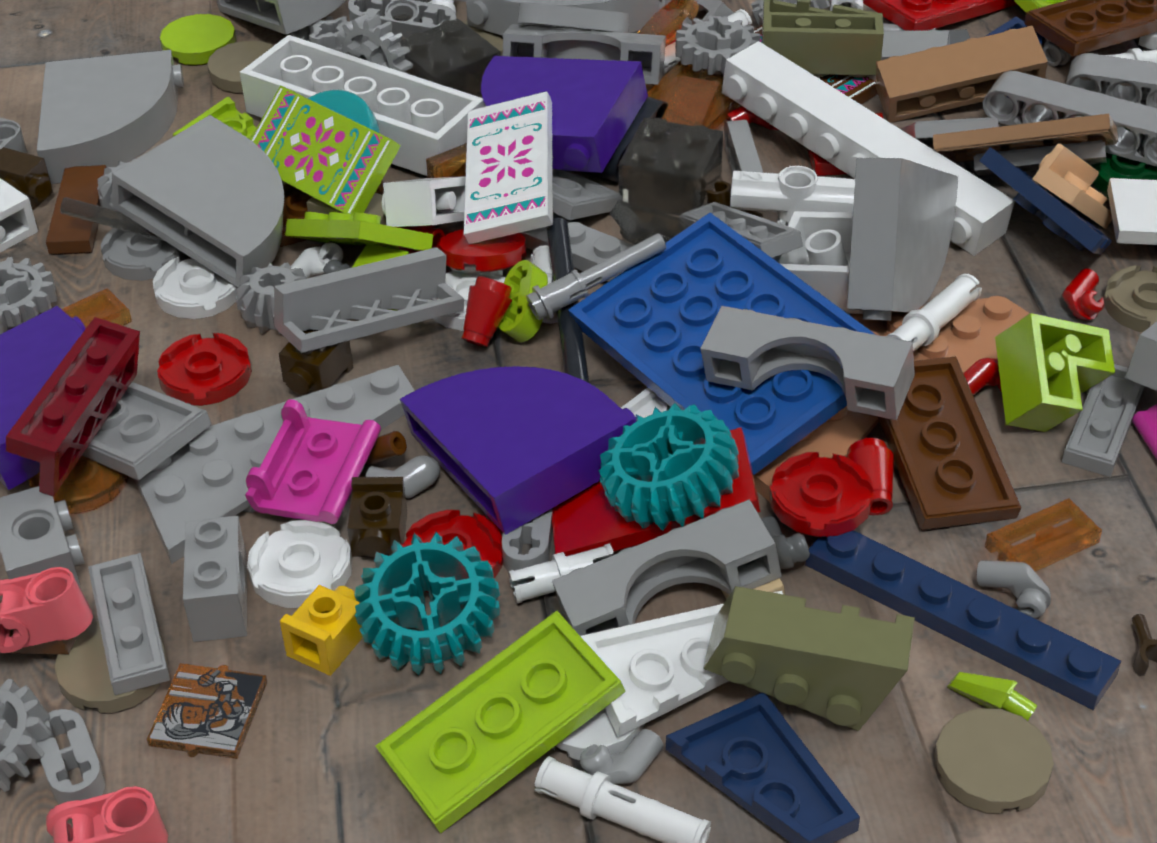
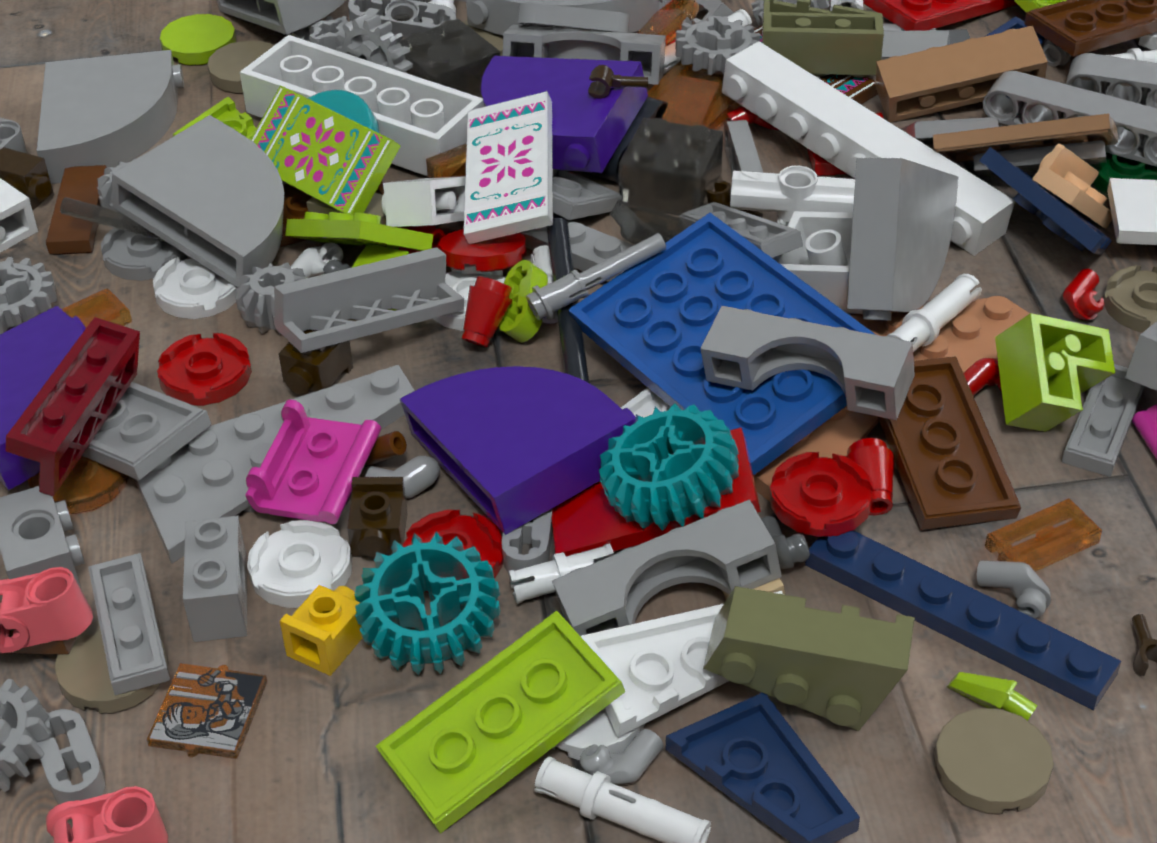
none -> dark brown hand [588,65,648,99]

